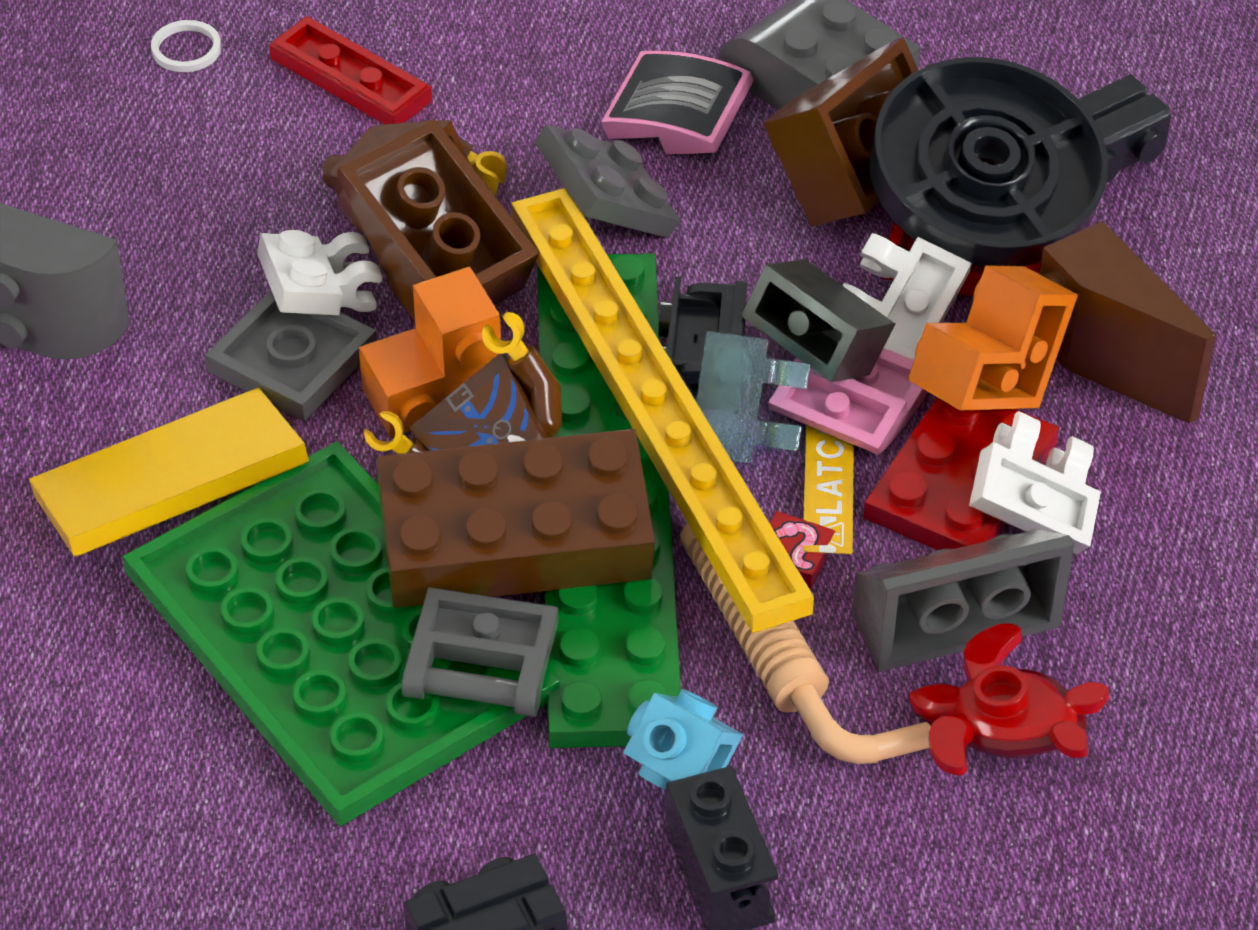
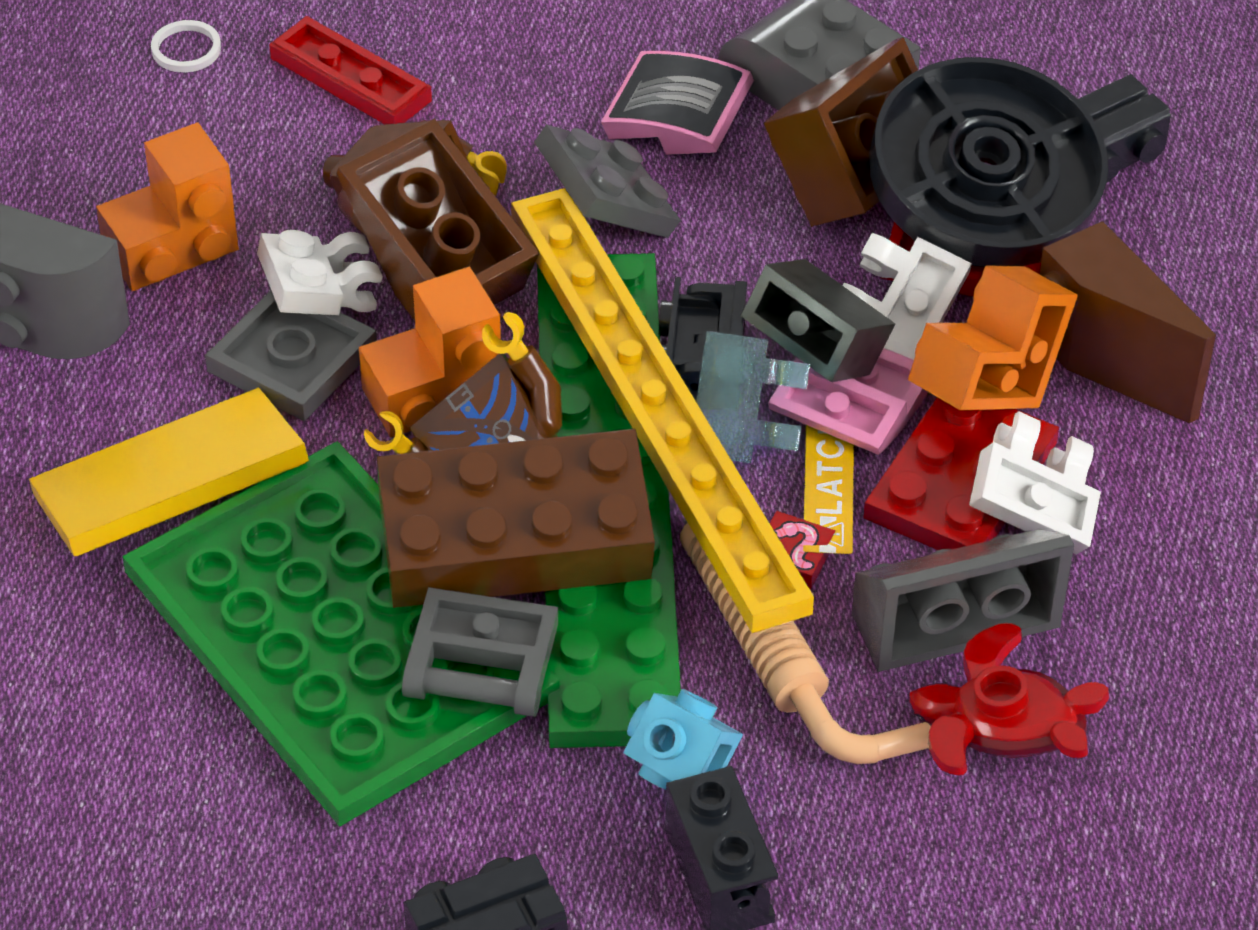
none -> orange brick [96,122,239,291]

